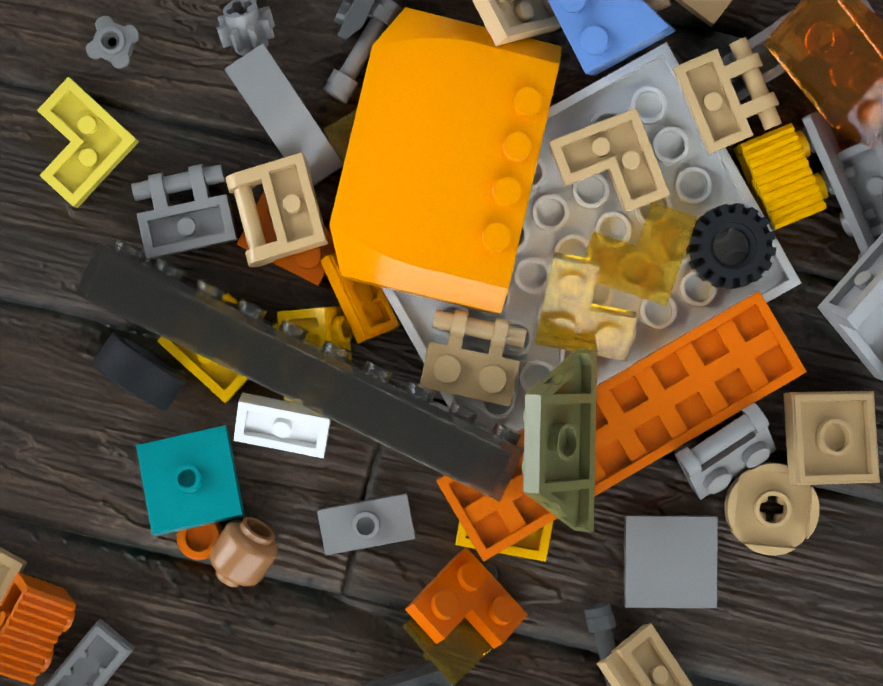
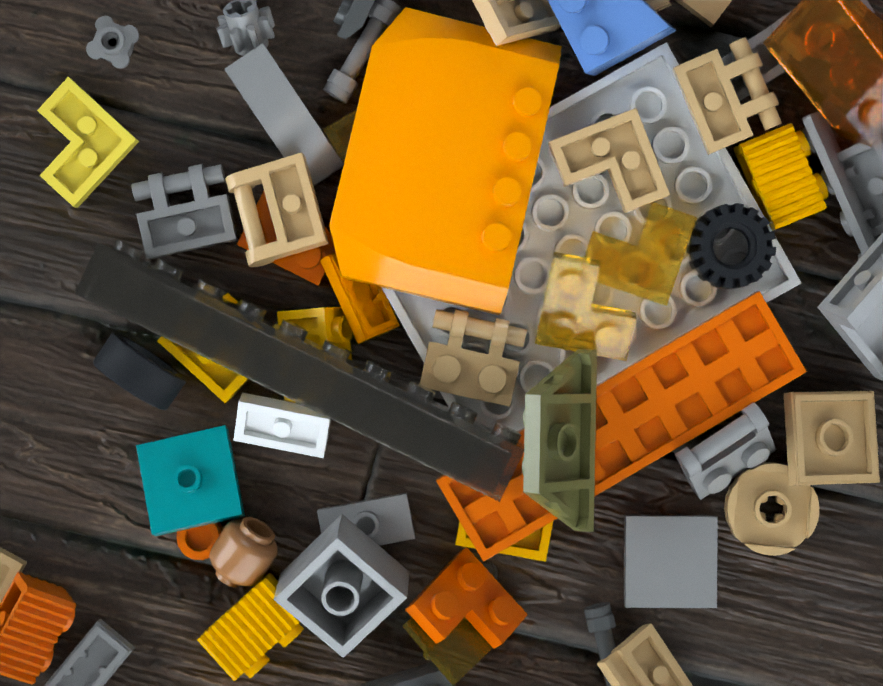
none -> yellow brick [197,573,304,681]
none -> light grey brick [273,514,410,658]

